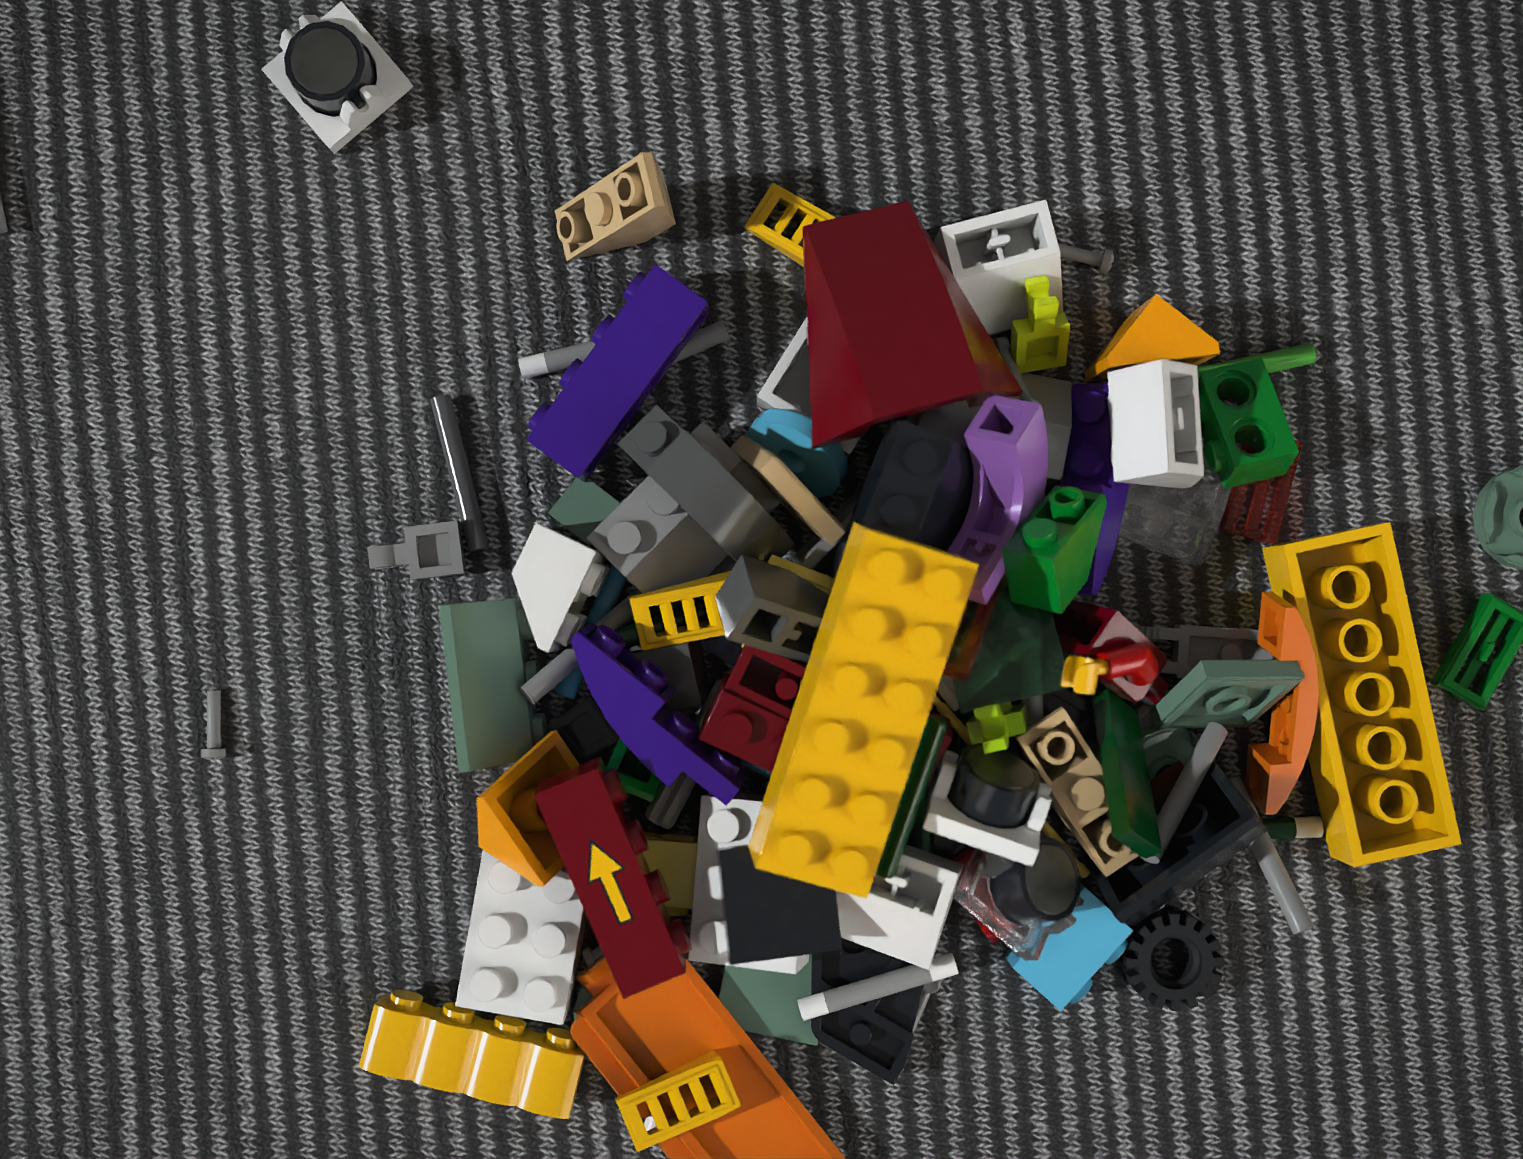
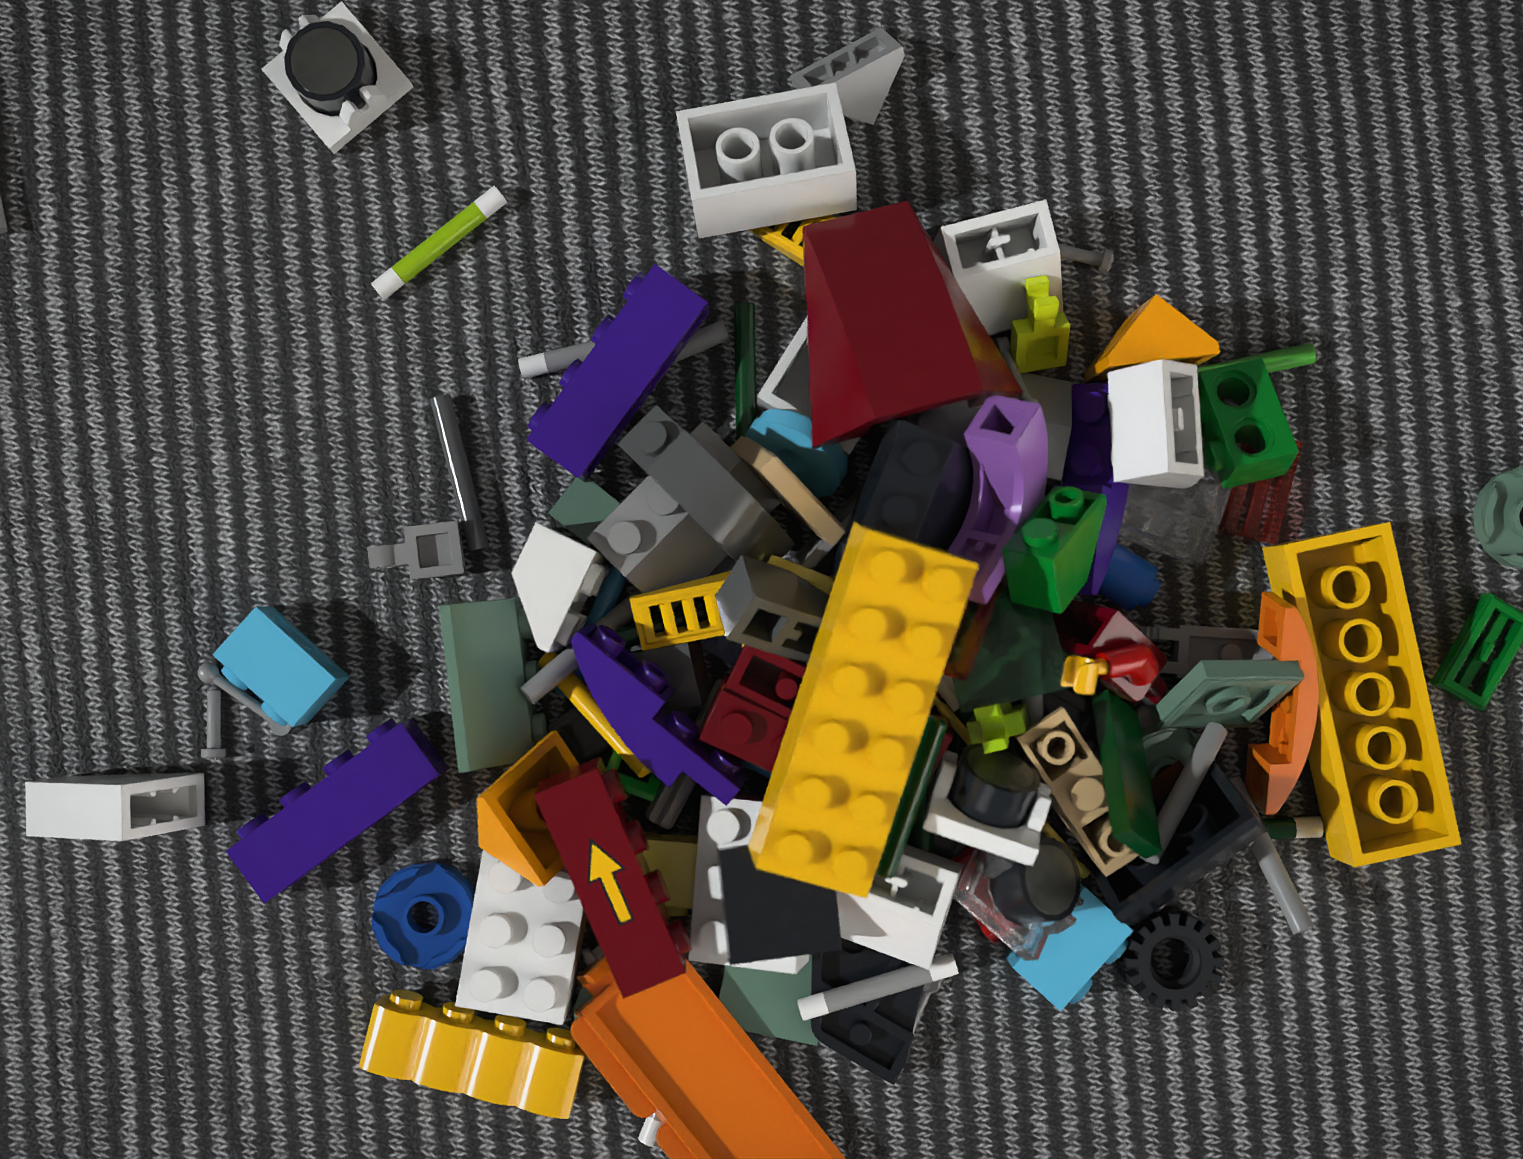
tan slope [555,152,676,261] -> none
yellow slope [615,1050,741,1152] -> none
none -> white slope [25,773,205,841]
none -> light grey hinge [198,662,293,736]
none -> medium azure brick [212,606,350,727]
none -> dark purple brick [226,718,450,903]
none -> lime bar [371,186,507,300]
none -> blue tile [372,861,475,969]
none -> yellow bar [538,651,651,778]
none -> white brick [676,82,857,239]
none -> dark green bar [734,302,757,441]
none -> light grey slope [789,27,905,125]
none -> blue brick [1098,542,1161,612]

